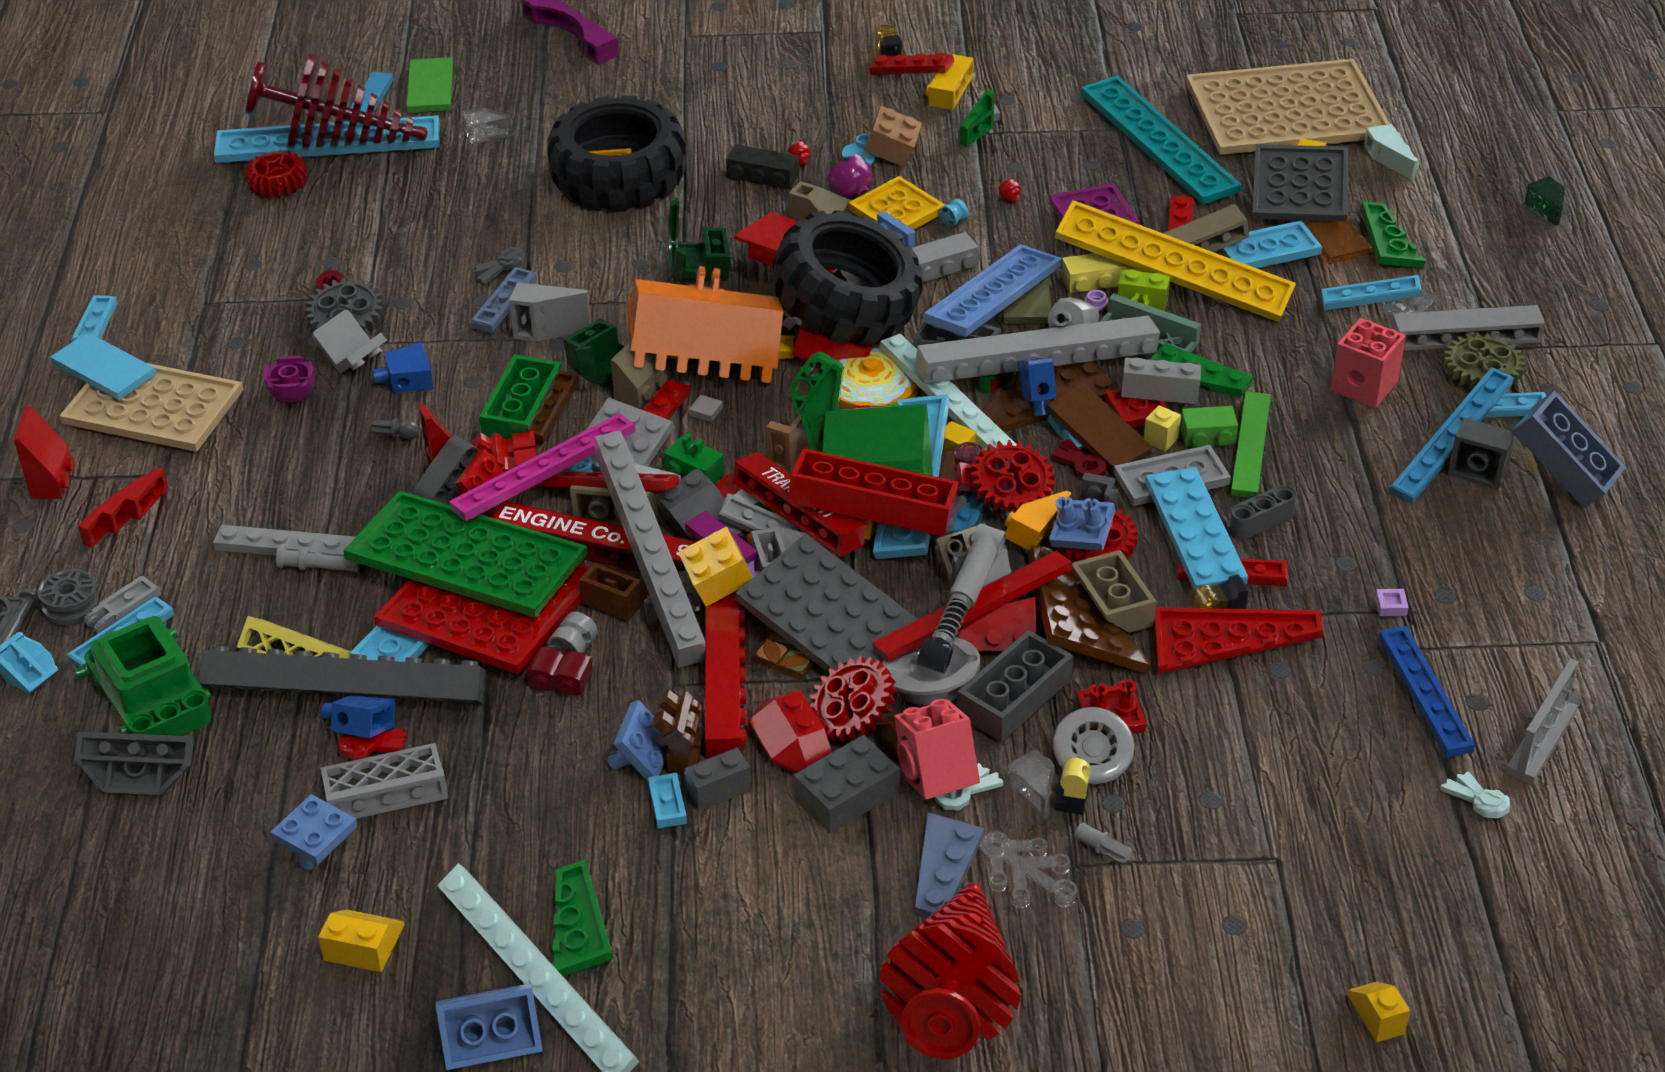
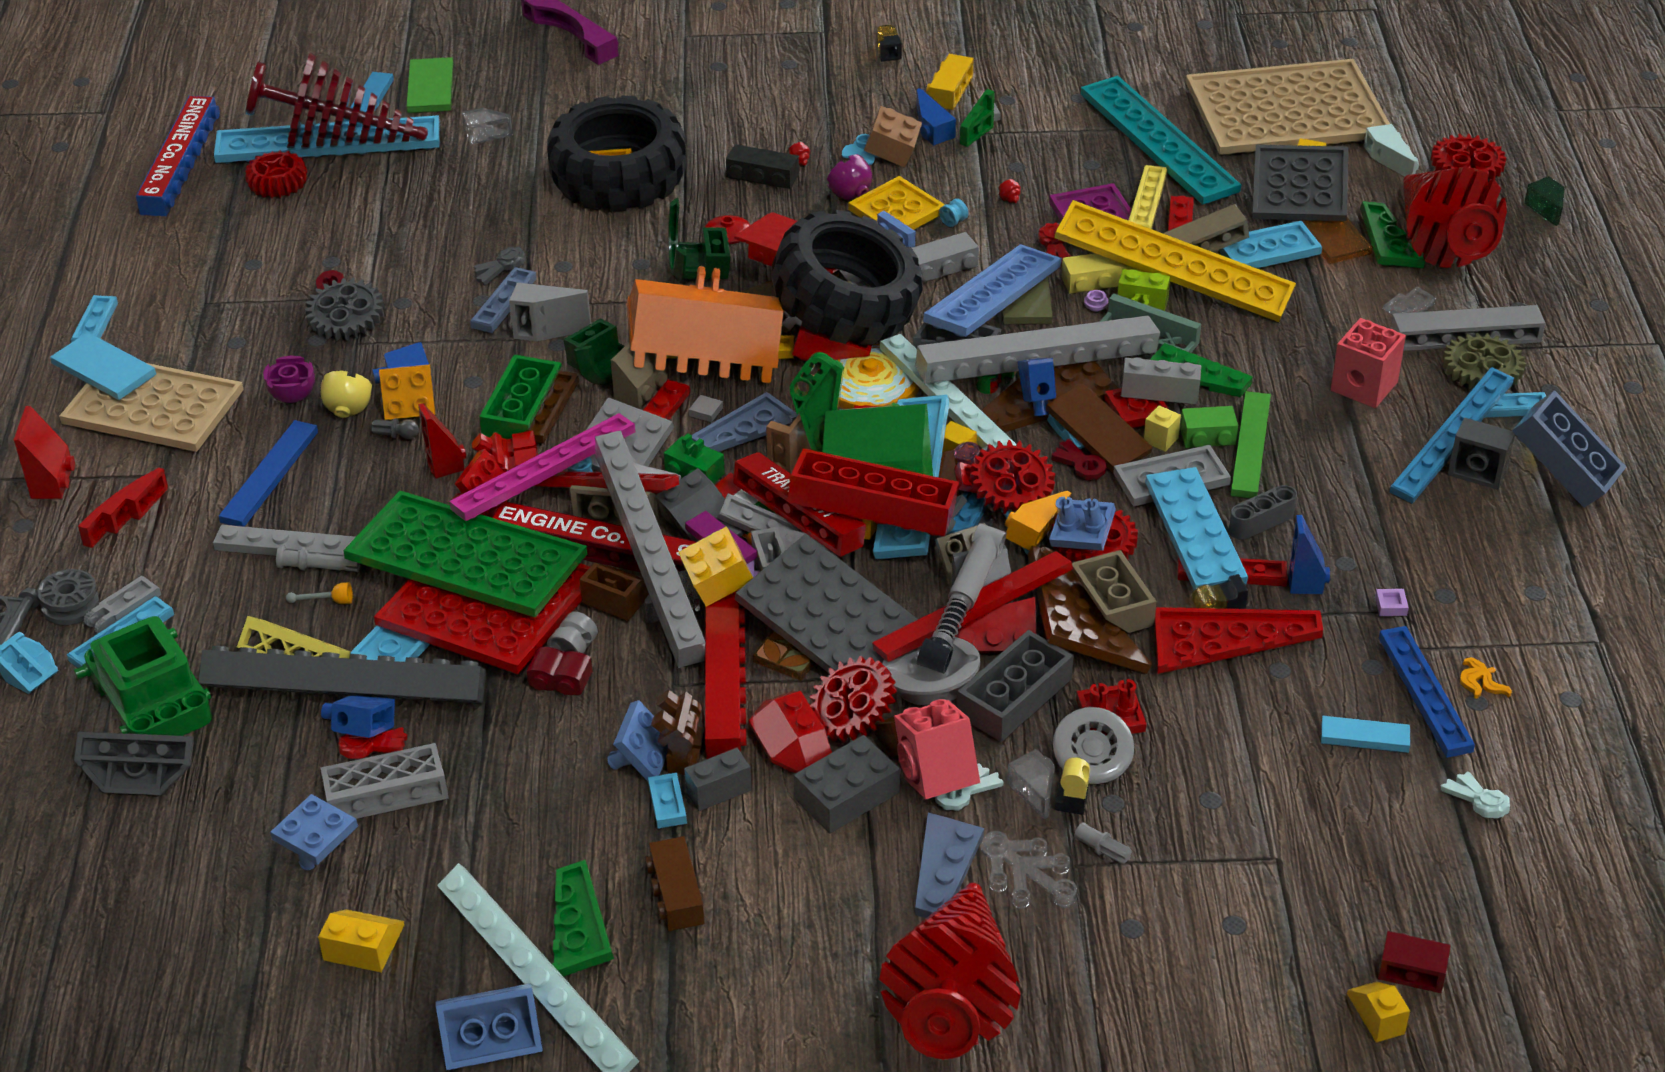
light grey bracket [312,310,387,374] -> none
dark grey beam [414,436,479,504] -> none
dark tan slope [789,181,851,219] -> none
red plate [869,53,955,75] -> none
light grey piece [1047,297,1099,328] -> none
dark grey bracket [1081,473,1119,505] -> none
medium azure tile [1321,275,1422,310] -> none
light grey fence [1505,658,1579,786] -> none
none -> brick [136,95,220,216]
none -> blue tile [219,420,318,527]
none -> hinge [286,582,353,604]
none -> light yellow cylinder [321,371,372,418]
none -> light orange plate [379,364,436,420]
none -> reddish brown brick [645,836,705,931]
none -> sand blue wing [692,392,799,452]
none -> red dish [705,215,750,244]
none -> blue slope [916,88,956,146]
none -> red piece [1038,223,1071,266]
none -> light yellow tile [1129,165,1167,229]
none -> blue slope [1288,515,1330,594]
none -> medium azure tile [1321,716,1410,753]
none -> dark red brick [1378,931,1451,993]
none -> red plant [1403,167,1507,268]
none -> red gear [1430,134,1506,181]
none -> light orange piece [1460,657,1512,699]

